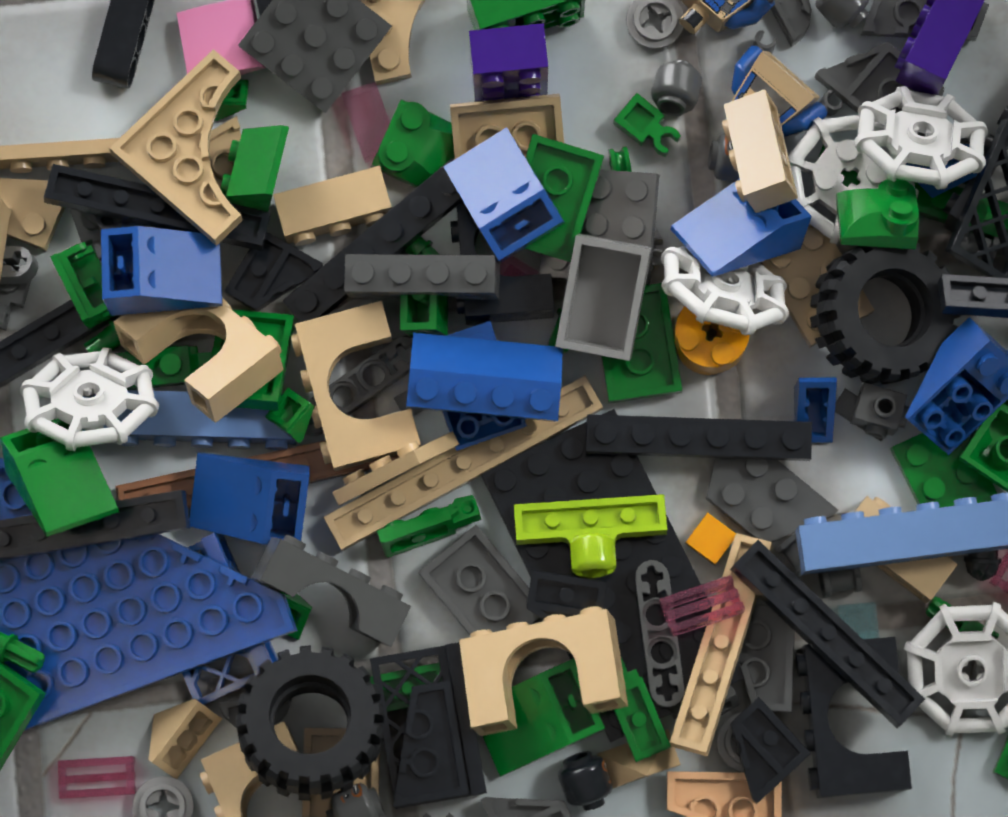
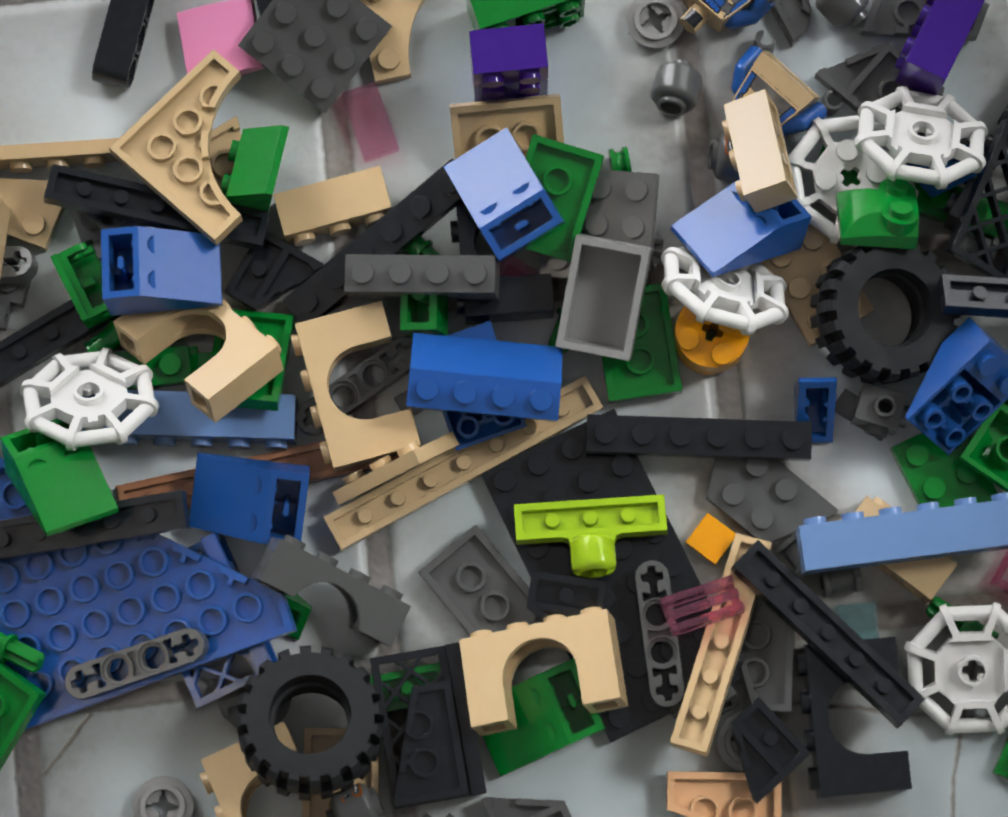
clear pink tile [58,756,136,799] -> none
tan slope [148,698,222,779] -> none
green slope [214,79,249,121] -> none
green slope [265,388,314,444] -> none
green slope [371,99,455,188] -> none
green hinge [377,495,481,558] -> none
black head [558,751,613,811] -> none
tan slope [597,729,681,788] -> none
green plate [613,93,681,157] -> none
green hinge [613,655,671,762] -> none
black plate [963,550,1002,581] -> none
none -> dark grey beam [65,628,209,699]

